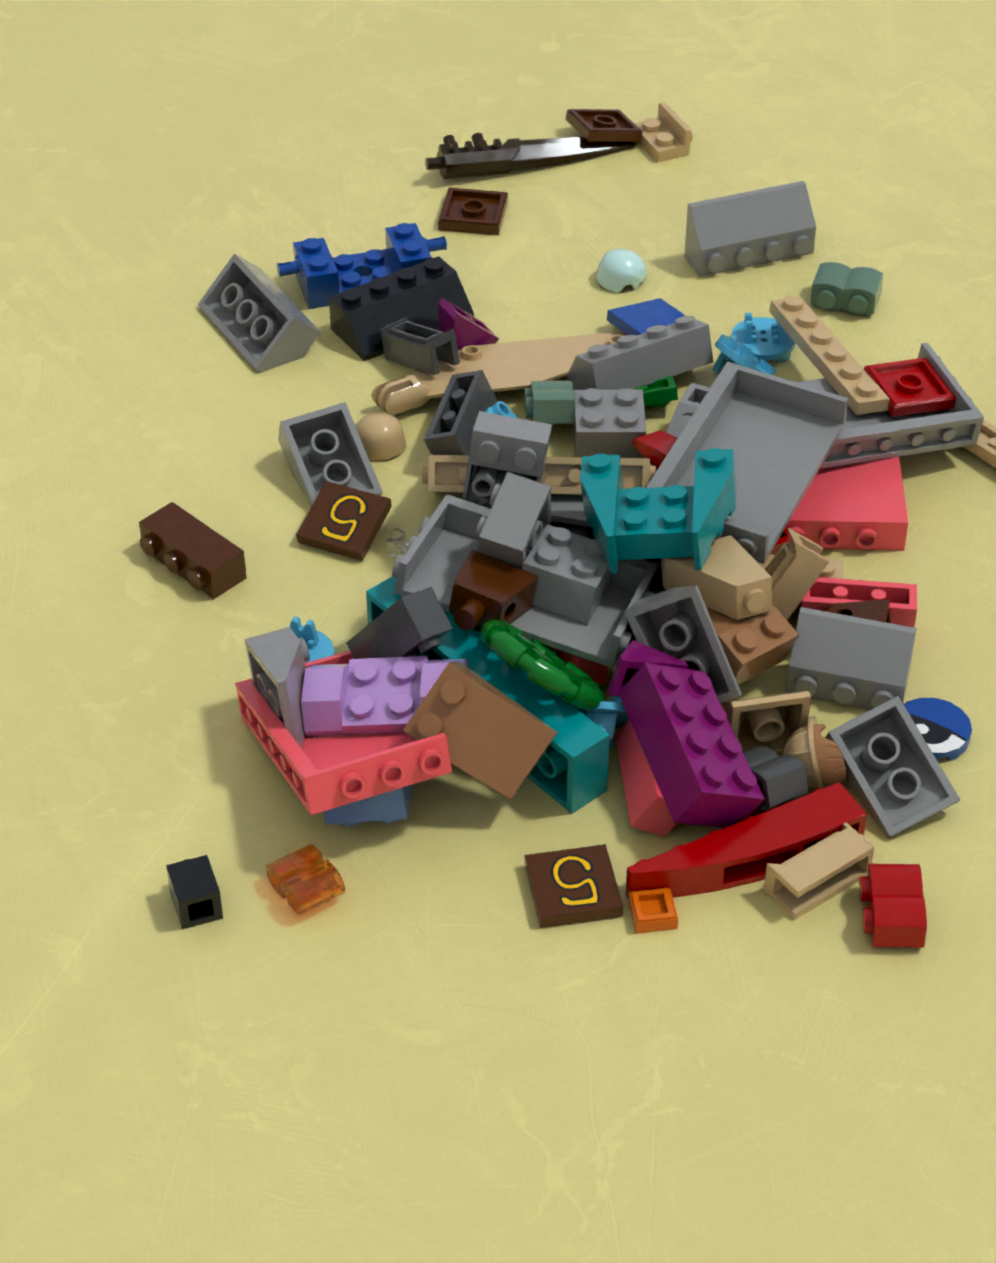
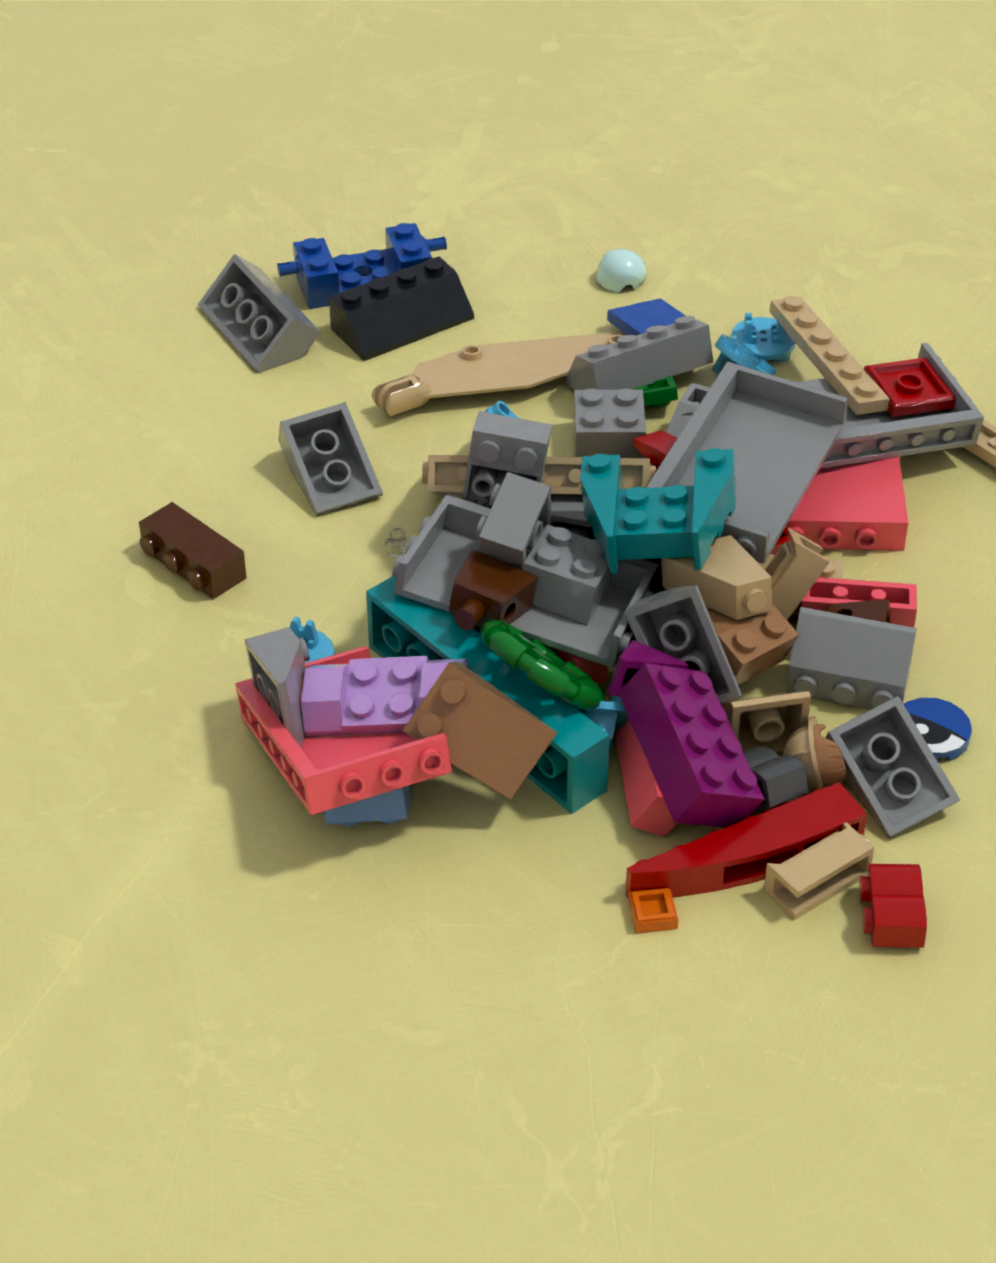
black brick [166,855,223,929] -> none
clear orange piece [266,844,345,915] -> none
reddish brown tile [296,481,392,561] -> none
dark grey brick [346,587,453,659] -> none
tan hair [355,412,406,461] -> none
dark grey window [380,317,460,375] -> none
dark grey brick [424,370,498,455] -> none
dark brown piece [425,133,637,179] -> none
reddish brown tile [438,188,508,235] -> none
magenta slope [438,298,499,351] -> none
sand green brick [524,381,575,425] -> none
reddish brown tile [524,844,623,928] -> none
reddish brown tile [565,109,643,142] -> none
tan bracket [634,102,693,162] -> none
light grey slope [684,181,816,277] -> none
sand green brick [811,262,883,316] -> none

